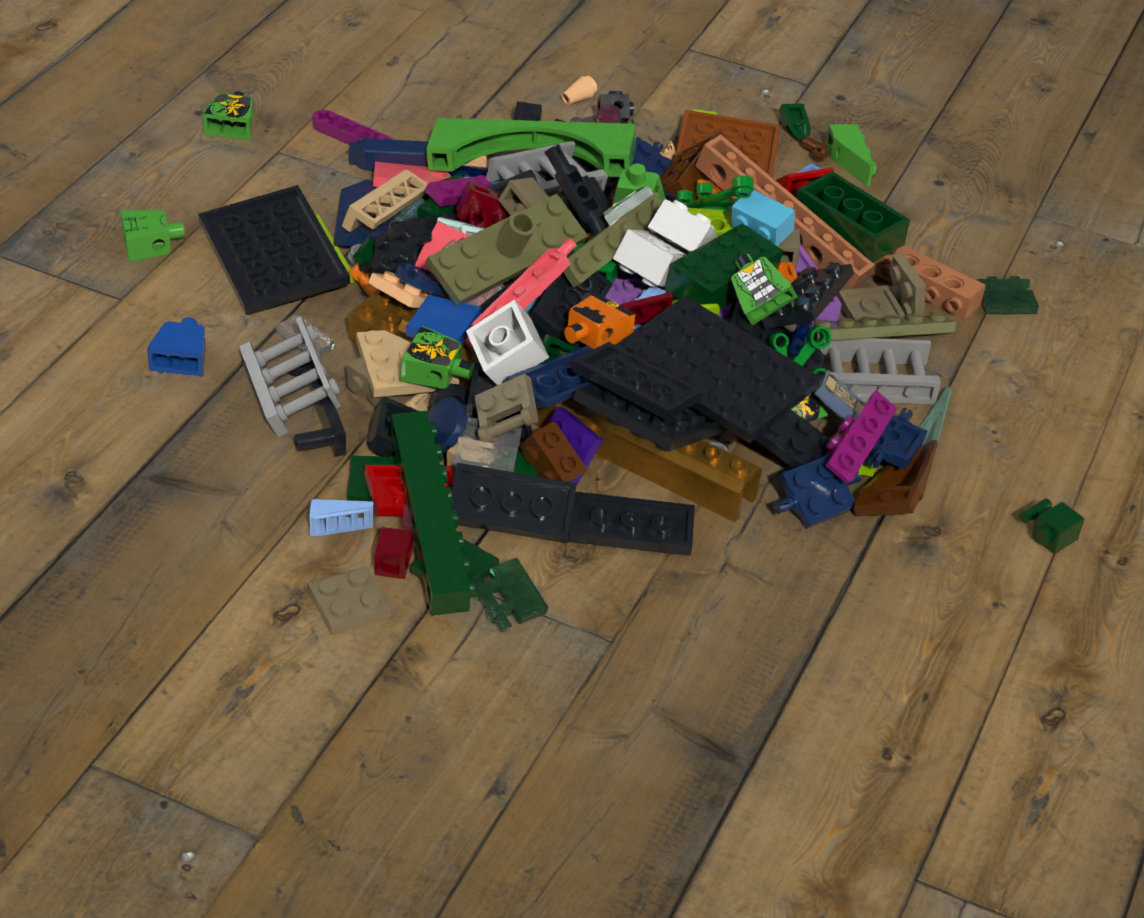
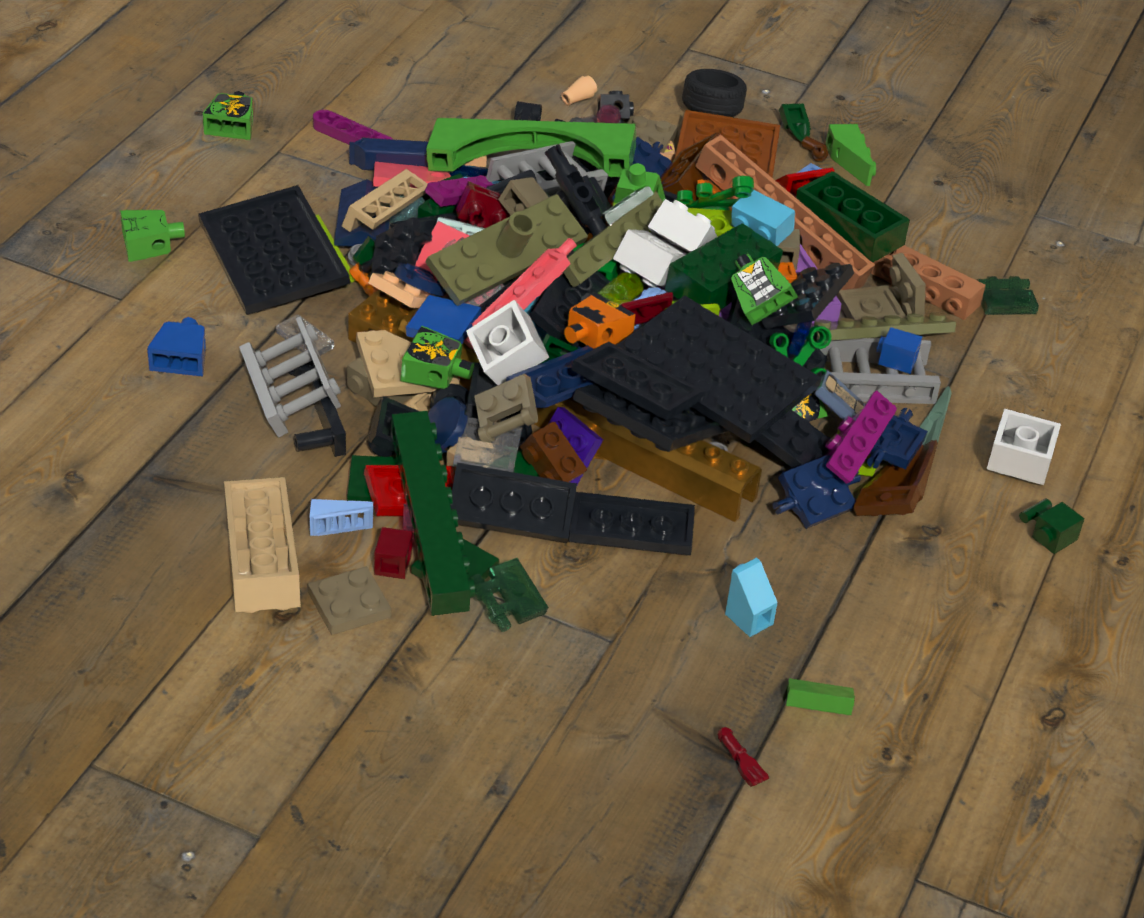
none -> tan slope [224,477,301,613]
none -> clear neon green plate [598,272,643,305]
none -> black tyre [682,69,747,117]
none -> dark red piece [717,727,769,787]
none -> medium azure slope [725,557,778,637]
none -> bright green slope [786,678,855,715]
none -> blue brick [876,327,923,374]
none -> white brick [987,408,1061,485]

